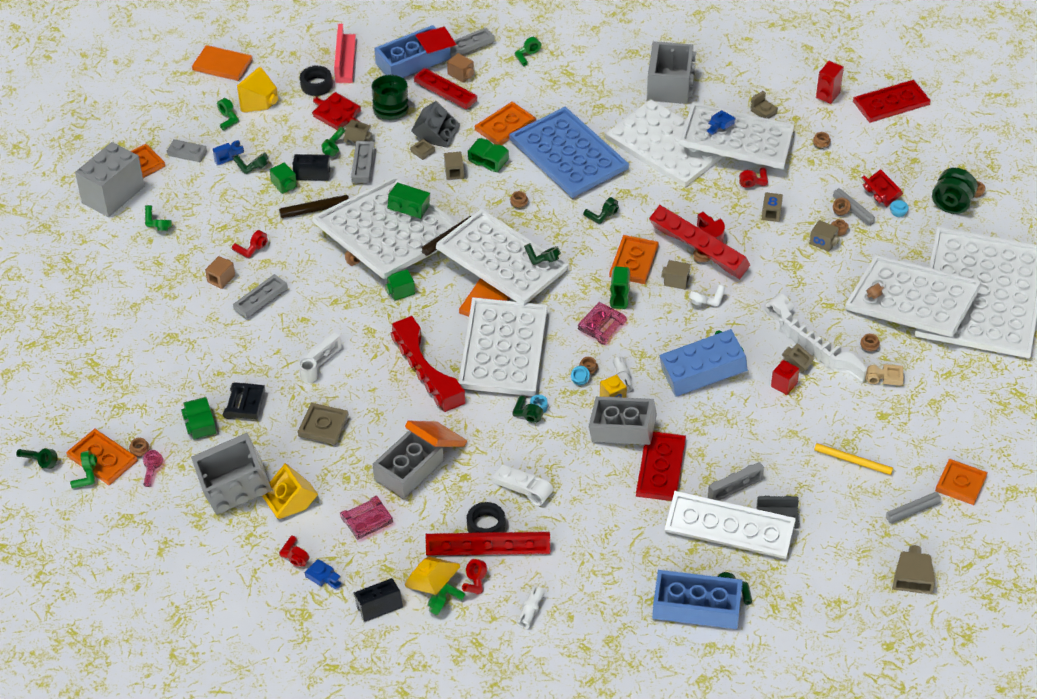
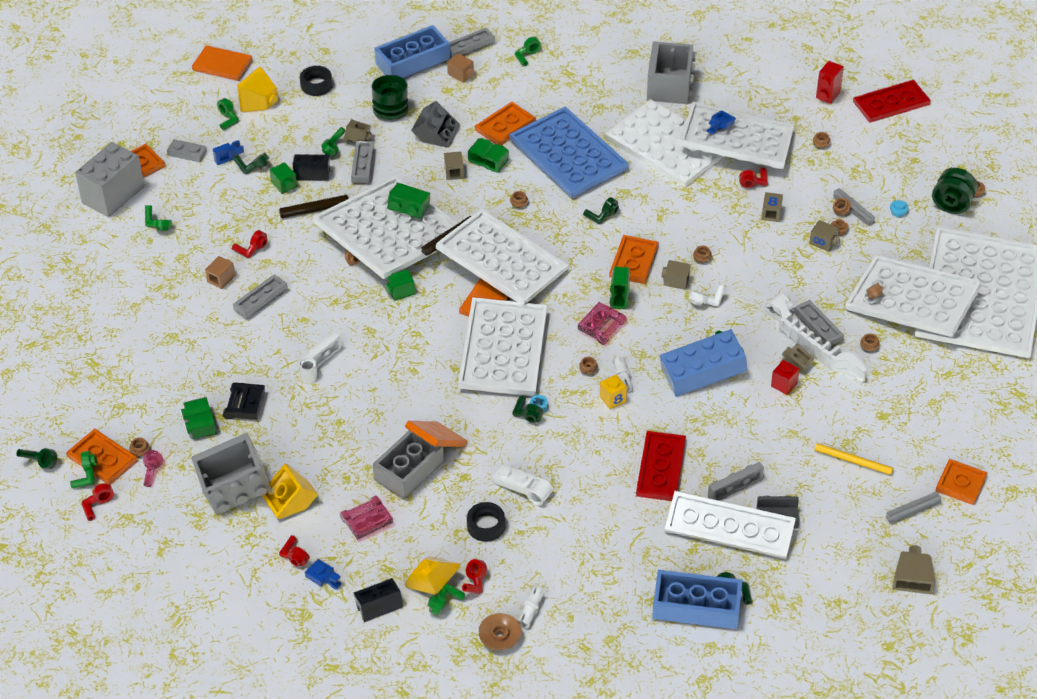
dark tan plate [298,402,349,445] -> none
red plate [312,92,361,130] -> none
coral fence [334,24,356,83] -> none
red arch [390,316,465,412] -> none
dark tan tile [410,139,435,160] -> none
red plate [414,68,477,110] -> none
red sticker [415,26,457,54] -> none
red plate [425,532,550,556] -> none
dark green plate [524,243,561,265] -> none
medium azure plate [571,366,590,385] -> none
light grey brick [588,396,657,445] -> none
red arch [649,204,750,280] -> none
red brick [697,211,725,242] -> none
dark tan bracket [750,91,778,119] -> none
red bracket [861,169,903,207] -> none
tan plate [865,364,904,386] -> none
none -> red plate [81,483,114,521]
none -> medium nougat dish [479,613,521,650]
none -> light grey plate [794,300,844,346]

